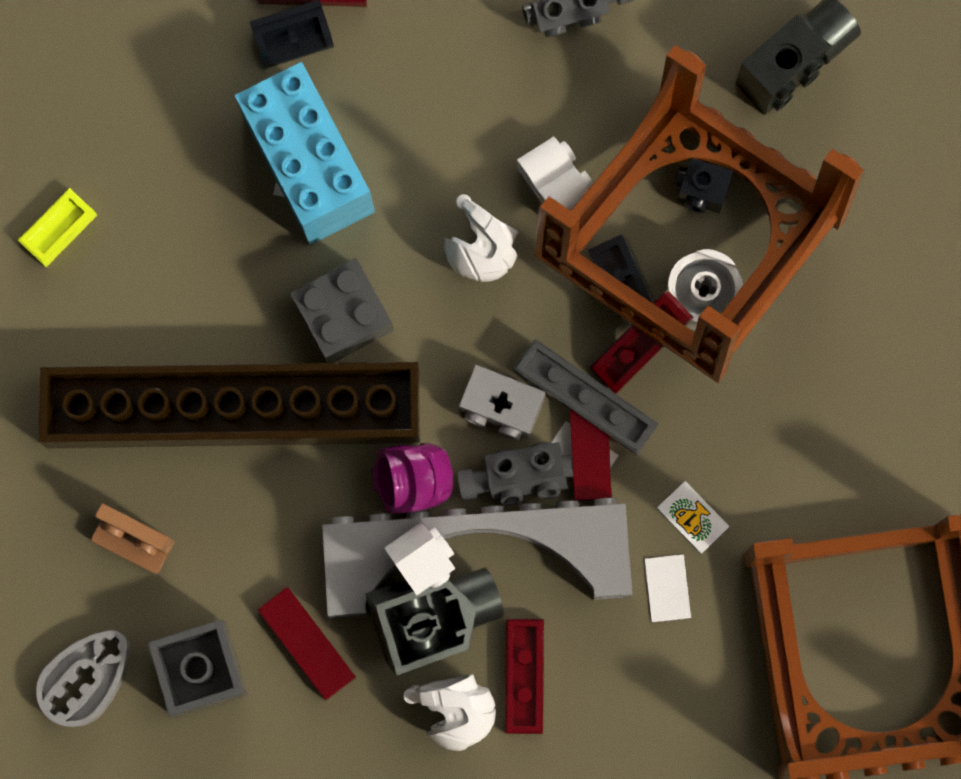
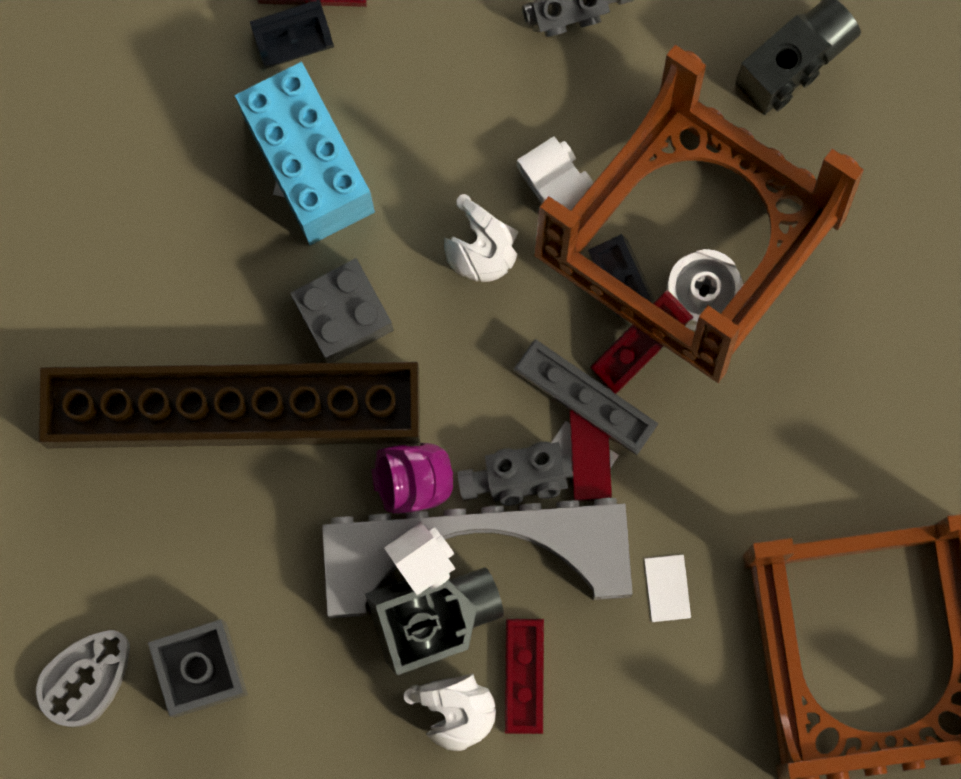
neon yellow tile [18,188,97,267] -> none
medium nougat bracket [92,503,175,574] -> none
dark red tile [258,587,357,701] -> none
light grey brick [459,365,546,441] -> none
white sticker [657,481,730,554] -> none
black brick [674,158,733,214] -> none

